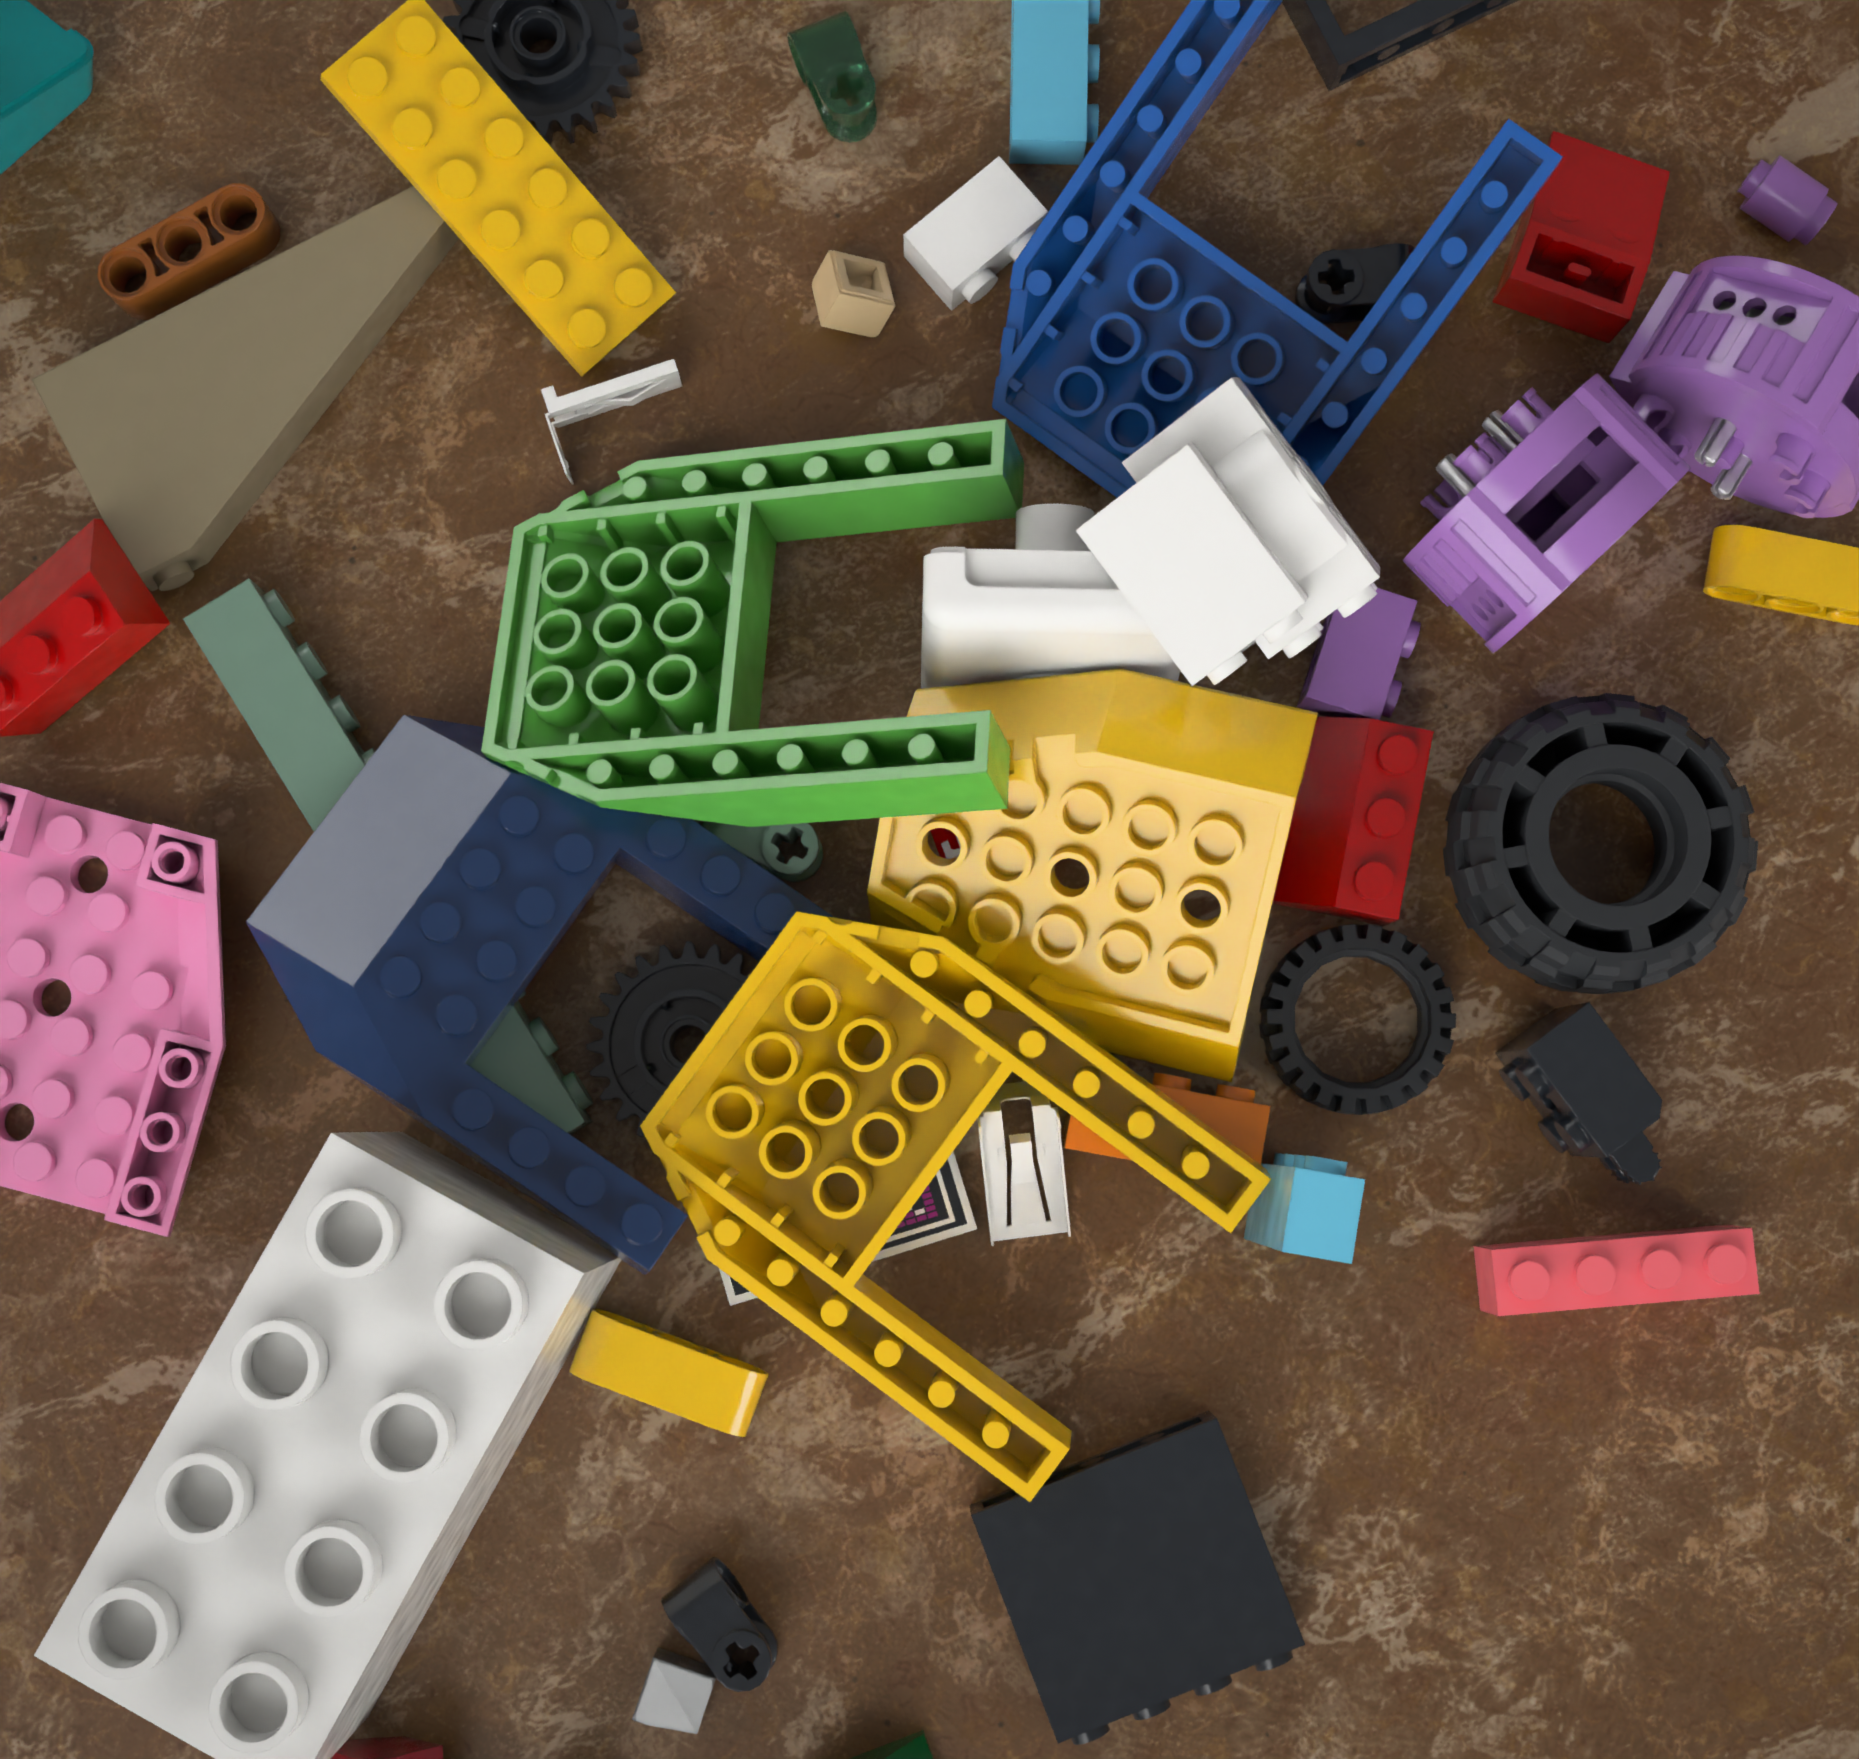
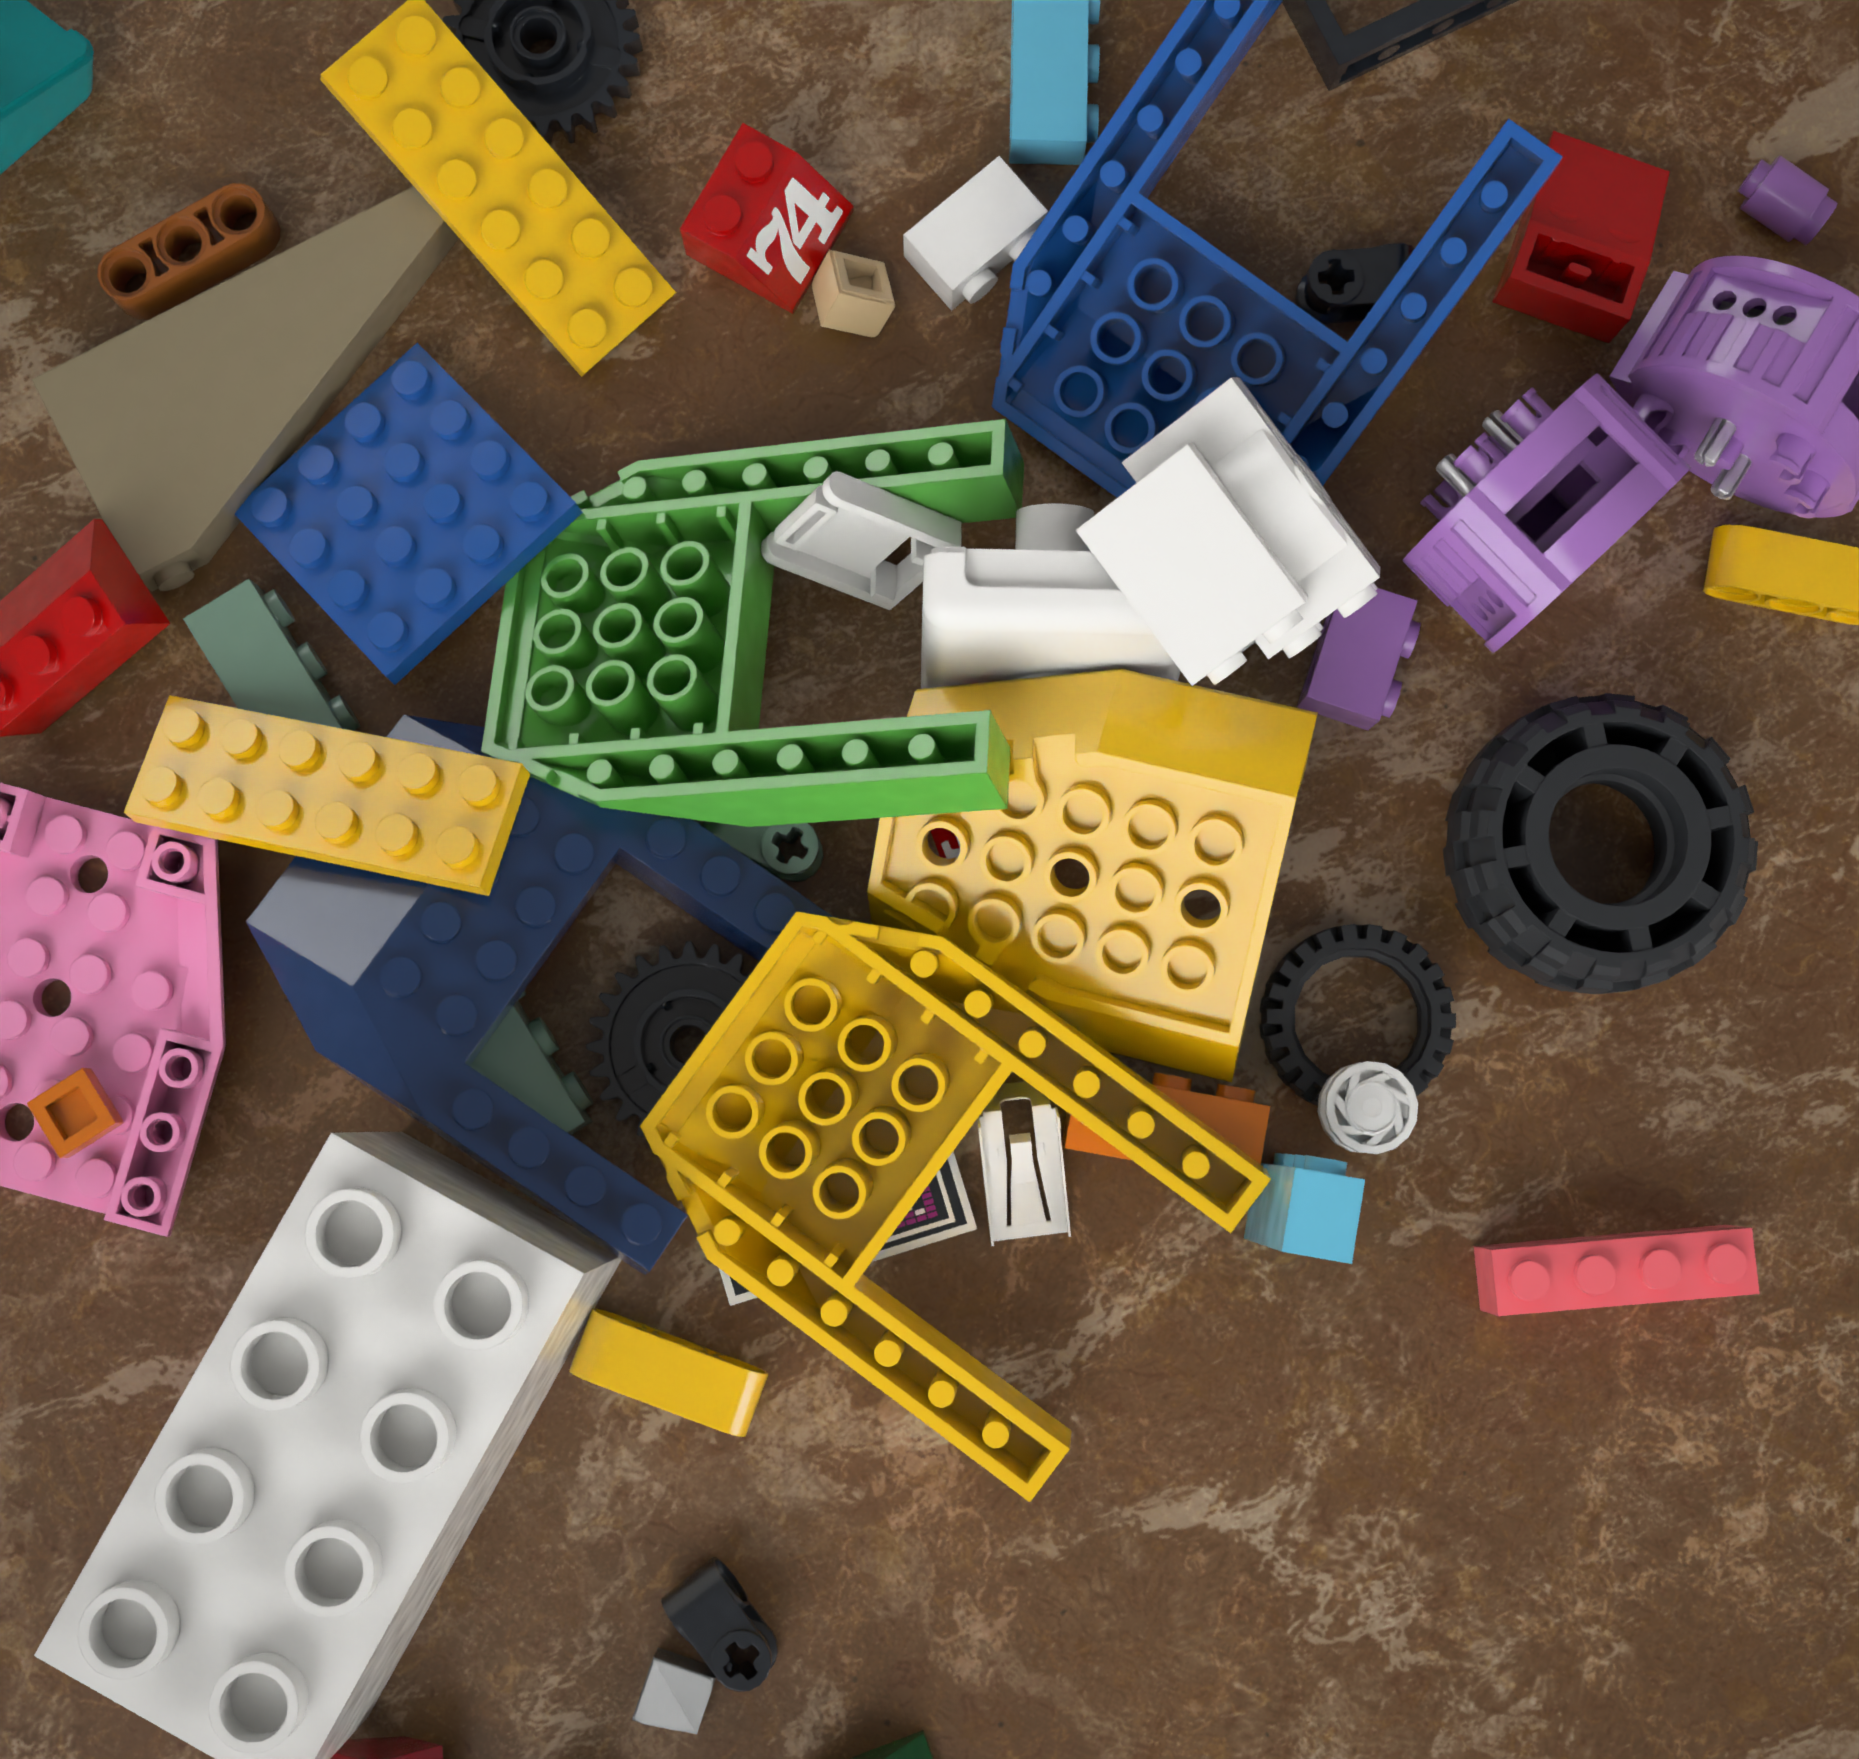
white piece [541,359,682,485] -> none
clear green piece [787,11,877,143] -> none
black panel [969,1410,1305,1745] -> none
red slope [1273,717,1434,926] -> none
black hinge [1495,1002,1662,1184] -> none
none -> orange tile [27,1068,124,1158]
none -> yellow plate [124,695,530,896]
none -> blue plate [235,343,583,685]
none -> red slope [680,123,854,314]
none -> white container [761,471,961,610]
none -> white wheel [1318,1061,1418,1154]

